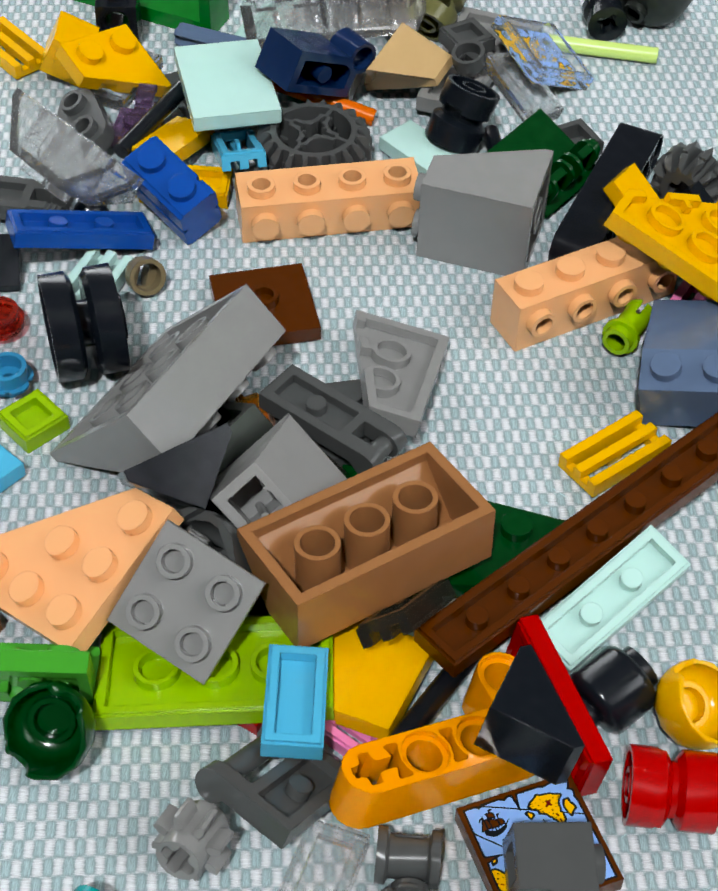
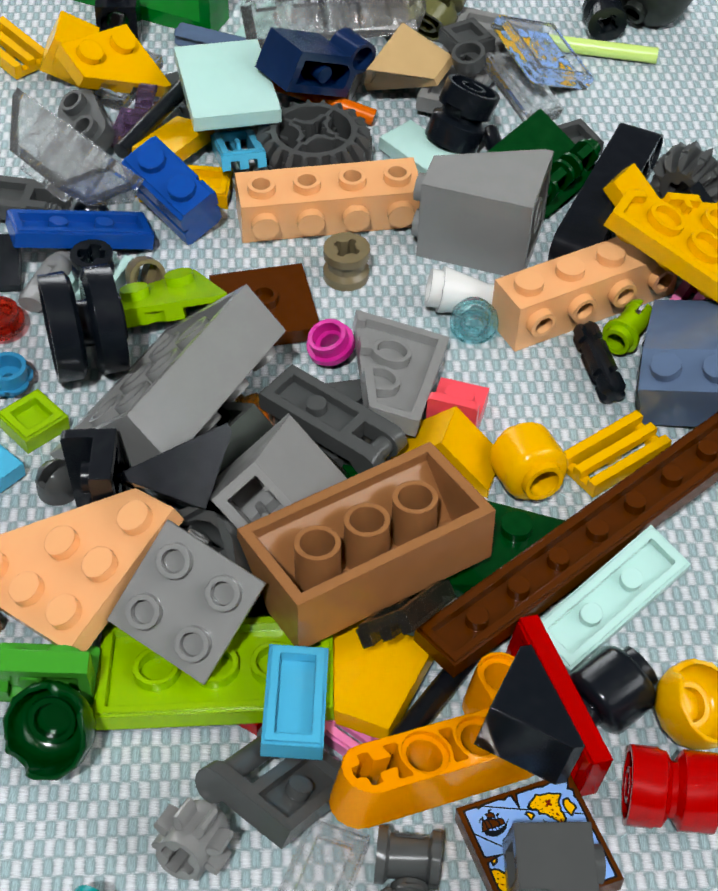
none -> light grey piece [18,249,72,312]
none -> dark grey hinge [35,458,75,506]
none -> black bracket [60,428,129,507]
none -> black bush [70,239,115,282]
none -> lime wing [119,268,227,328]
none -> dark pink plate [306,319,355,366]
none -> dark tan wheel [323,232,370,291]
none -> yellow slope [391,406,496,498]
none -> white cone [424,266,494,313]
none -> coral bracket [425,377,489,429]
none -> clear light blue plate [450,297,498,344]
none -> yellow head [489,422,568,500]
none -> black axle [573,321,626,404]

